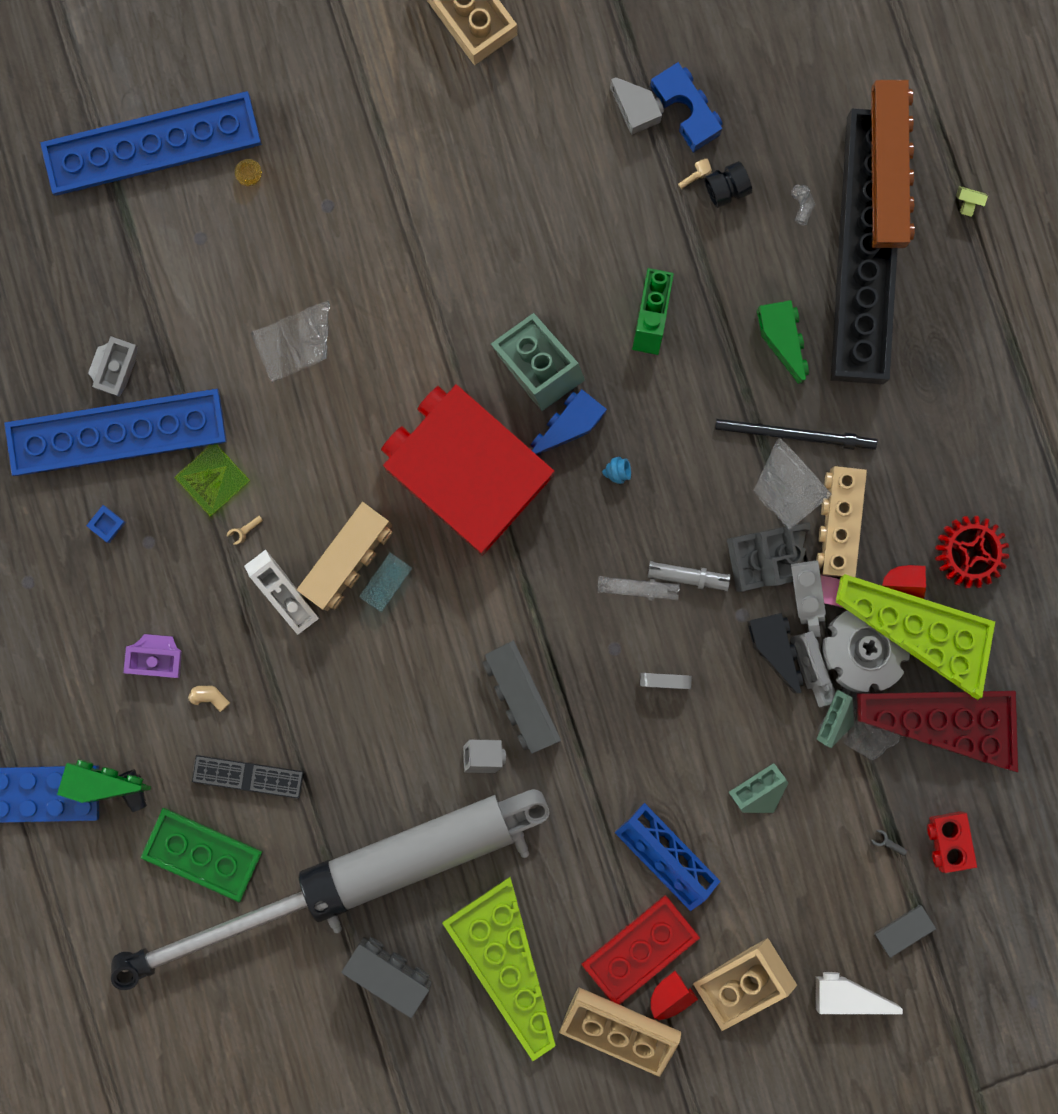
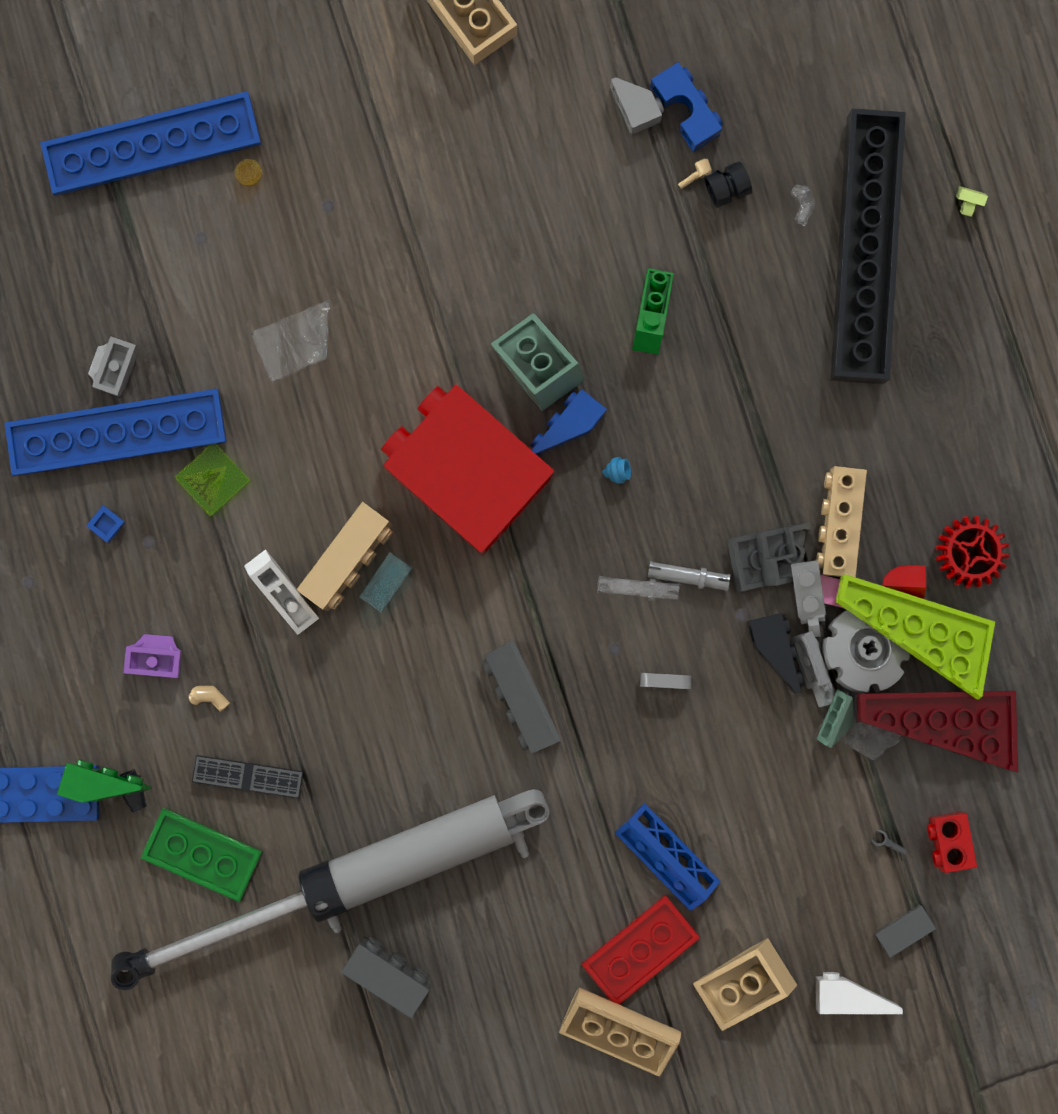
tan hand [227,516,263,545] -> none
lime wing [442,876,556,1061] -> none
light grey brick [463,740,506,773] -> none
red brick [651,971,698,1020] -> none
black bar [715,419,877,450] -> none
sand green slope [729,763,788,813] -> none
clear slope [754,438,832,530] -> none
green slope [757,300,809,384] -> none
dark orange brick [871,80,915,248] -> none

